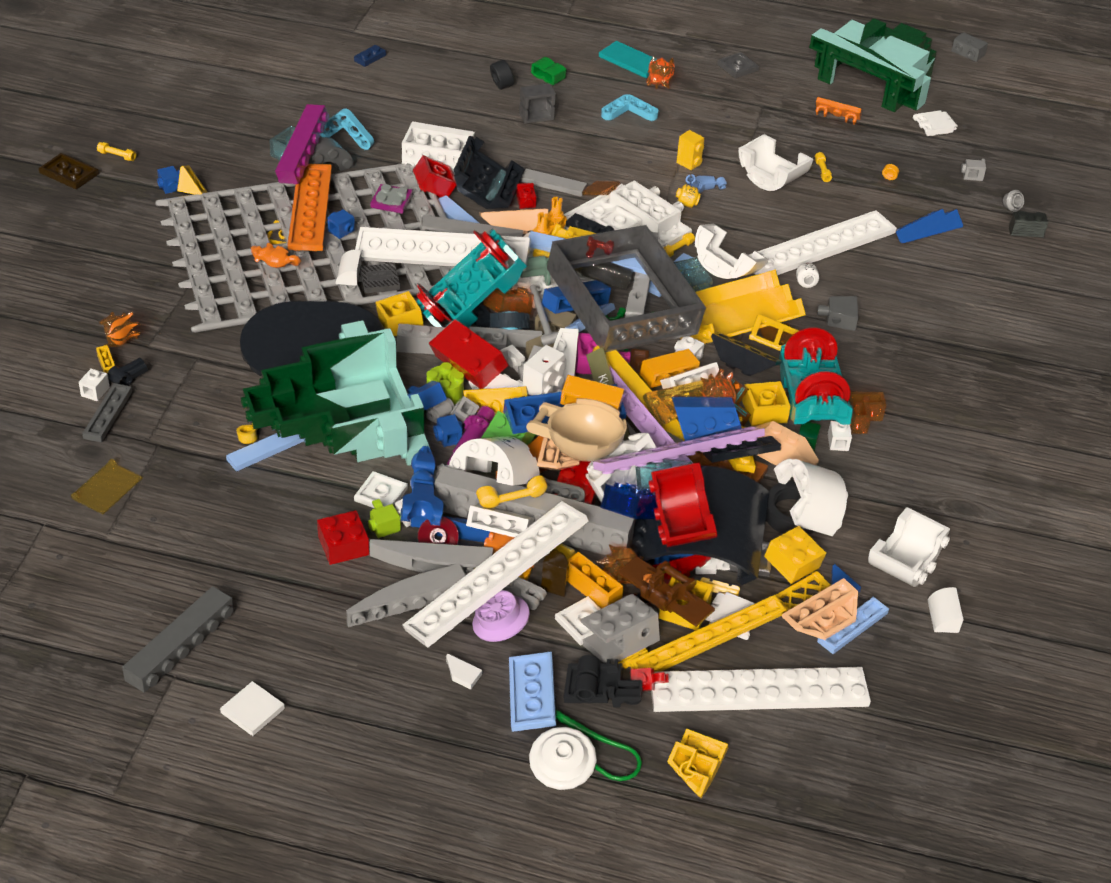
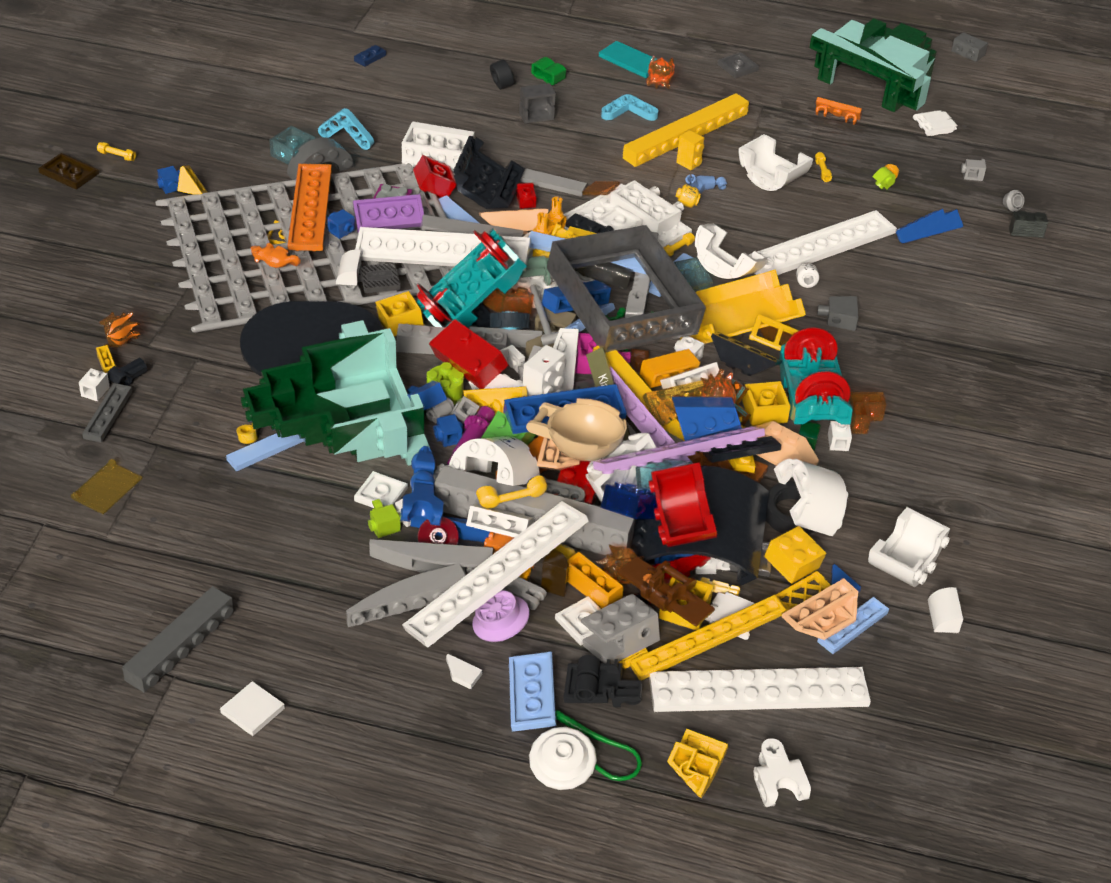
magenta brick [275,104,329,184] -> none
red brick [317,510,369,565] -> none
clear light blue tile [485,169,506,200] -> none
light orange brick [560,375,624,411] -> none
clear red piece [586,236,614,258] -> none
plate [630,668,669,691] -> none
none -> medium lavender plate [353,194,424,233]
none -> yellow brick [623,93,749,167]
none -> white piece [753,739,811,807]
none -> lime plate [872,167,896,189]

